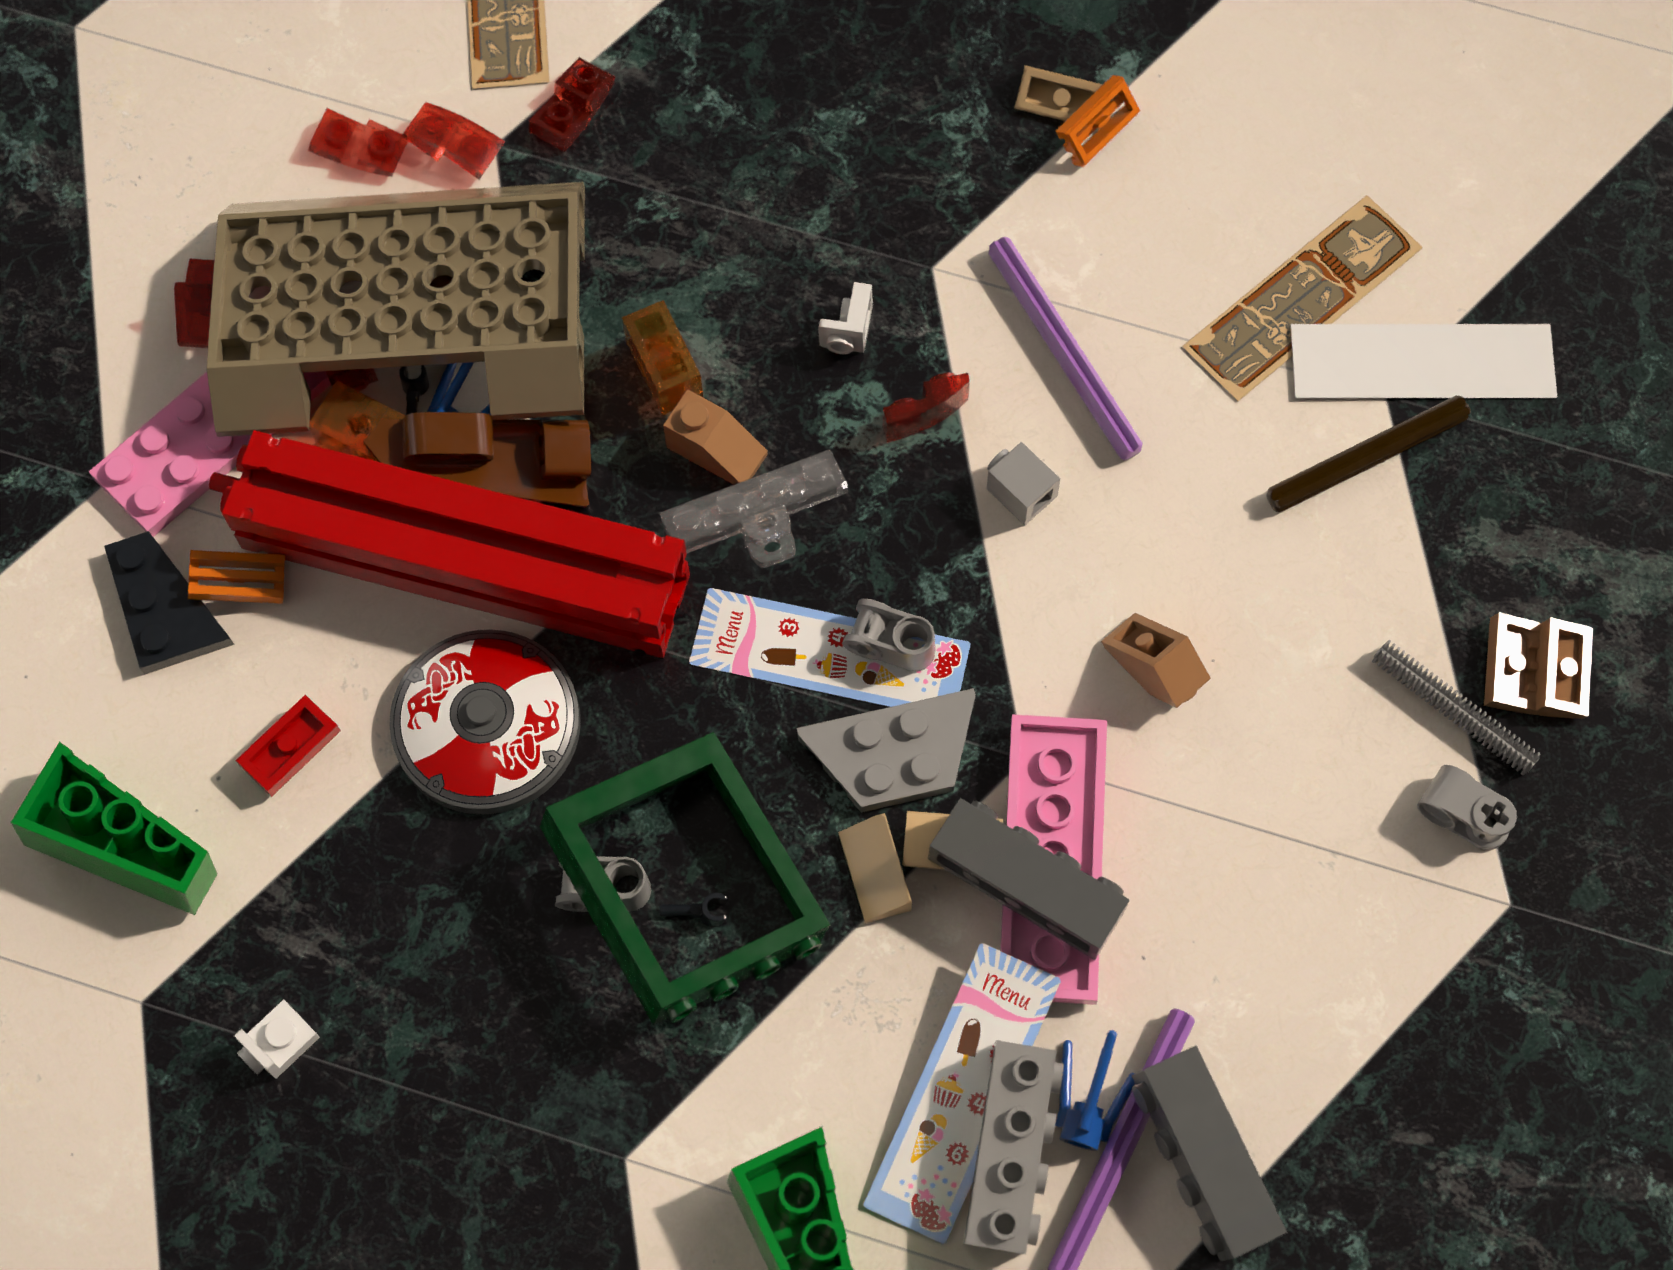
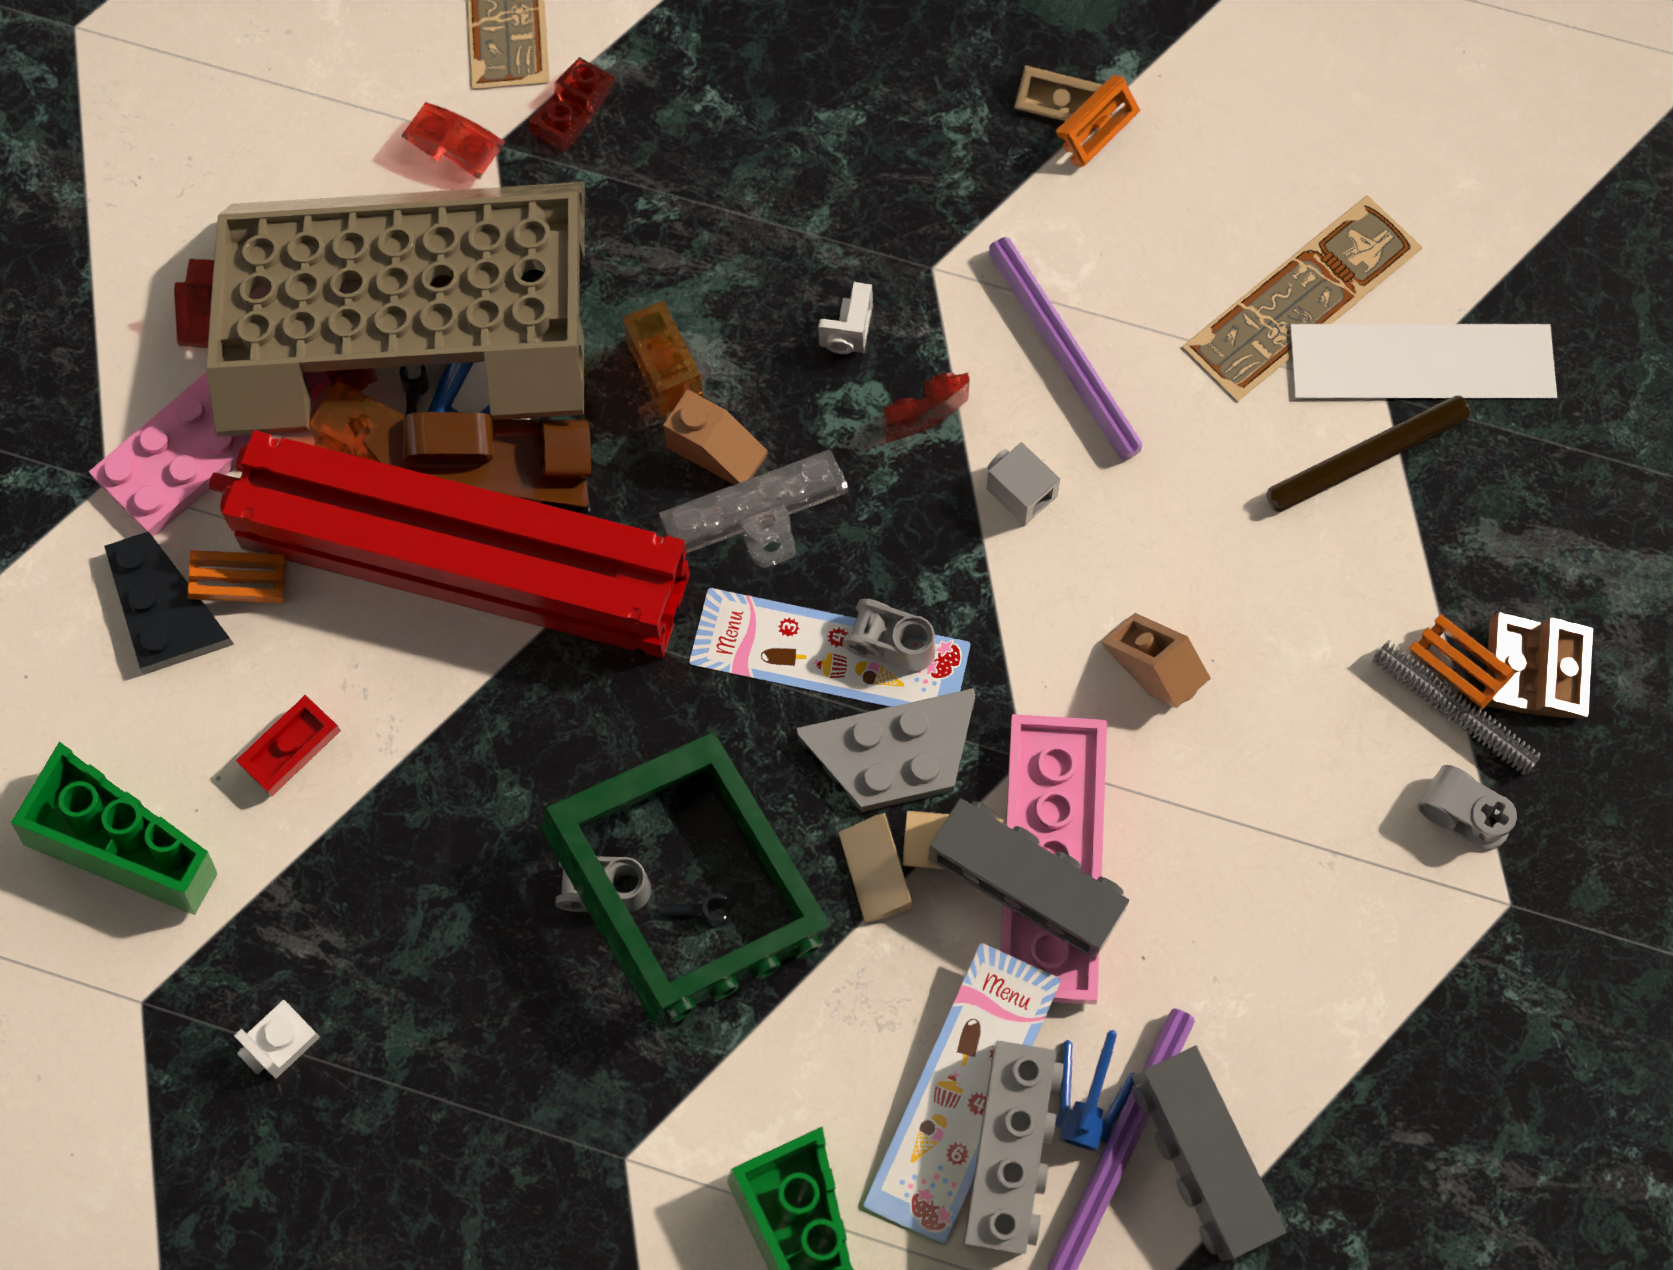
clear red slope [308,108,410,177] -> none
dish [390,629,580,814] -> none
none -> orange tile [1409,614,1514,709]

